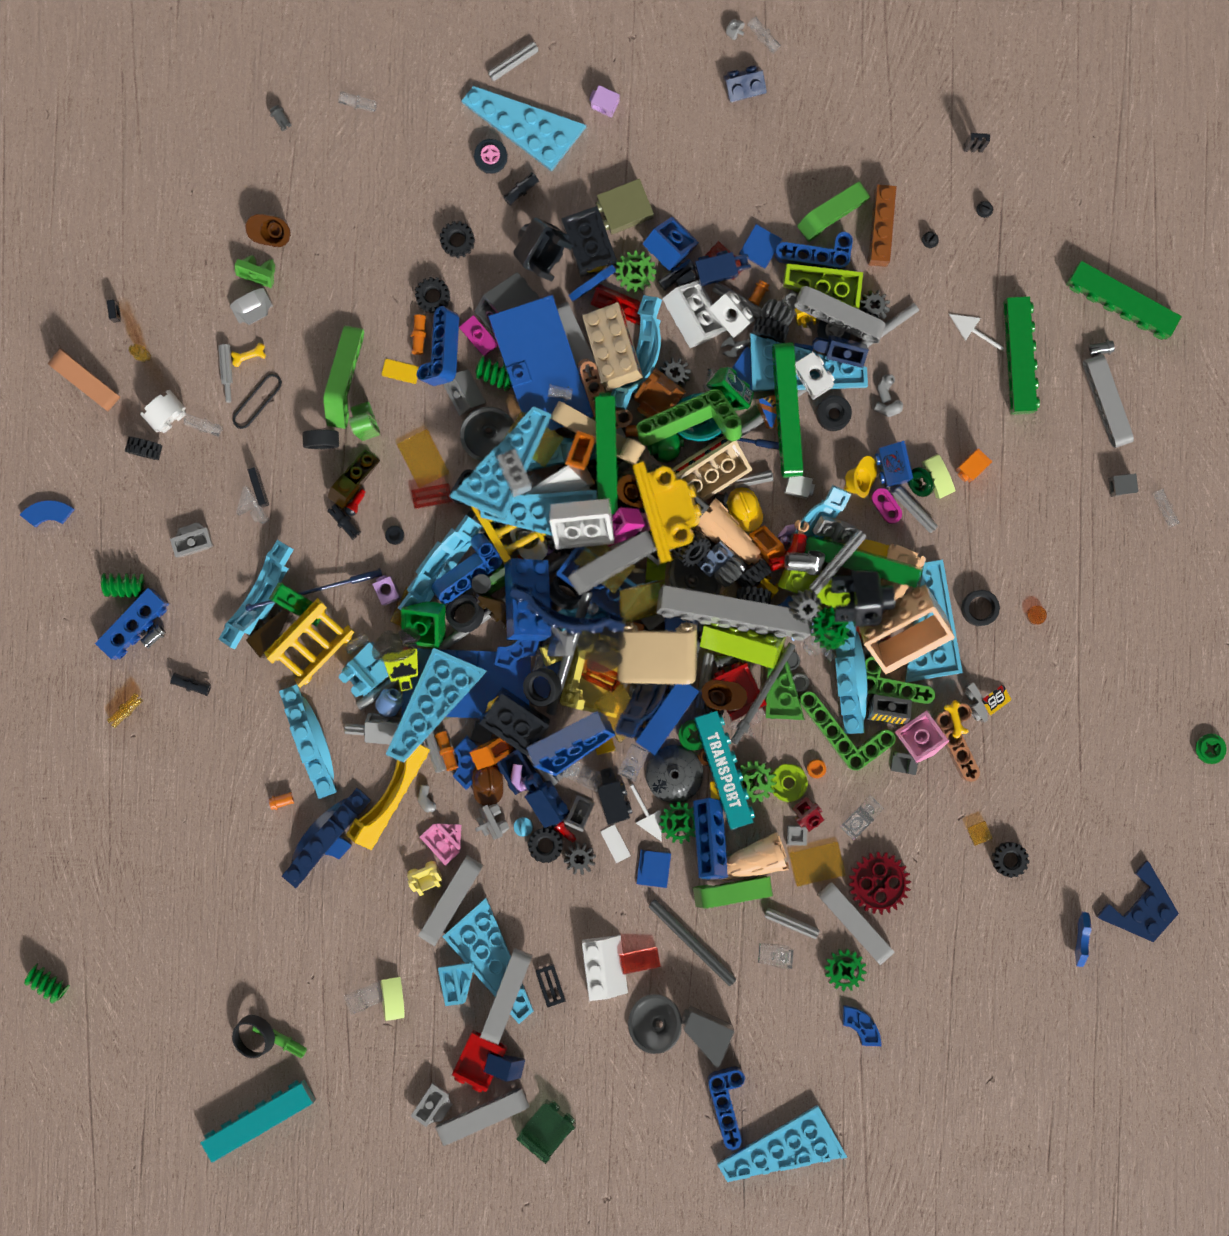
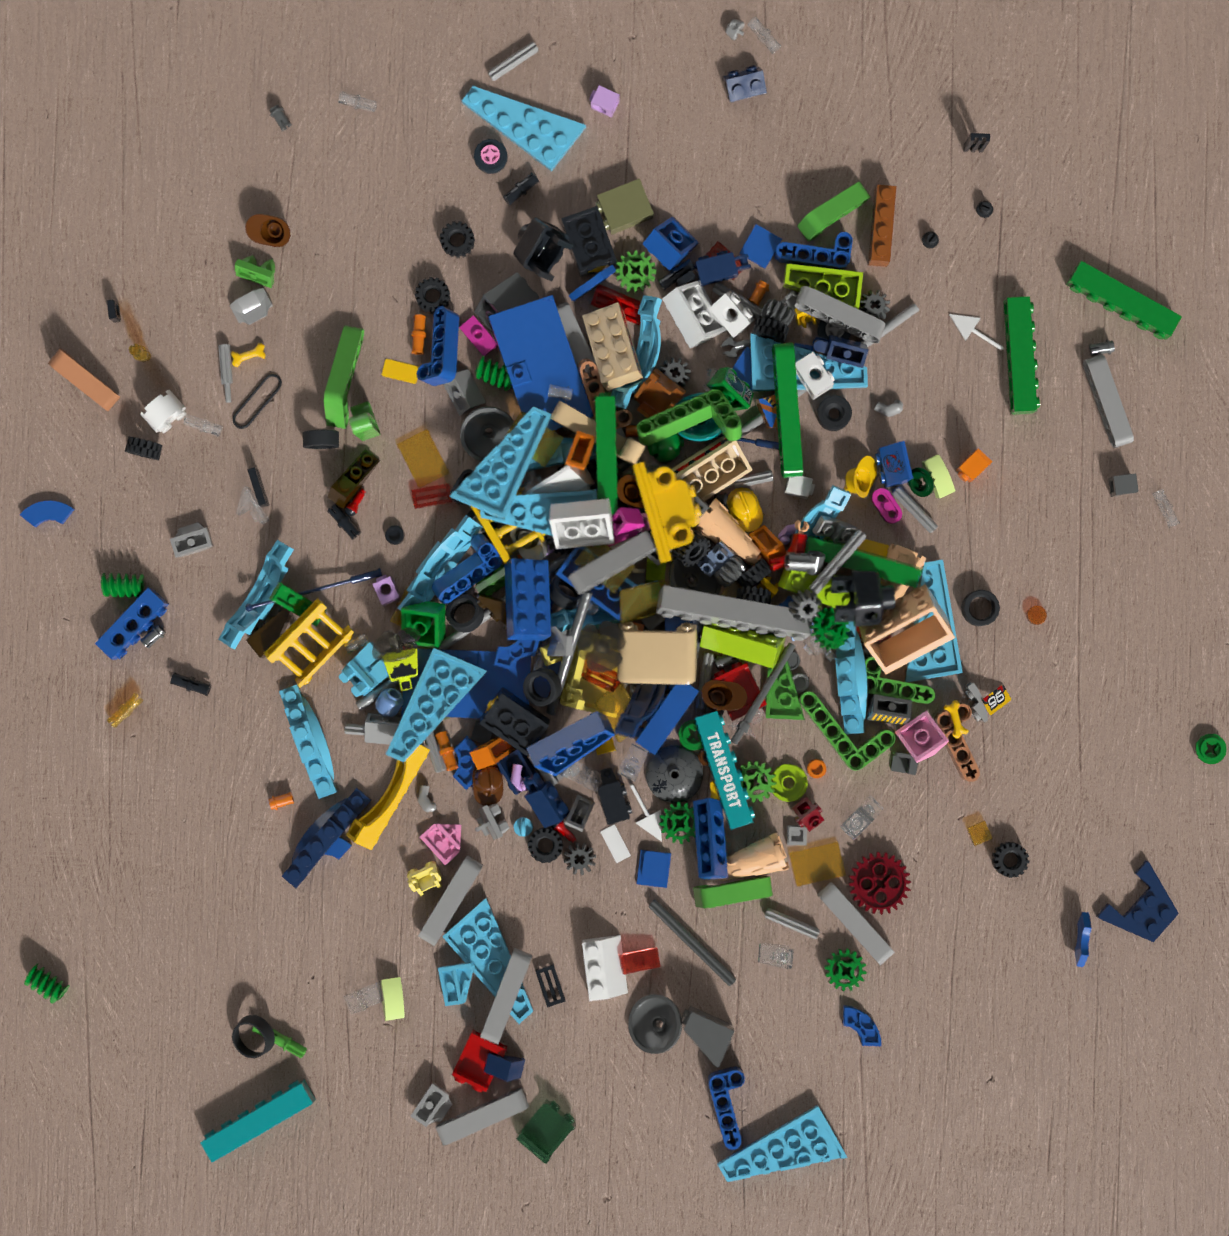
dark grey piece [472,574,491,594] -> none
light grey brick [497,449,531,497] -> none
dark blue piece [510,583,626,634] -> none
light grey arm [877,374,895,403] -> none

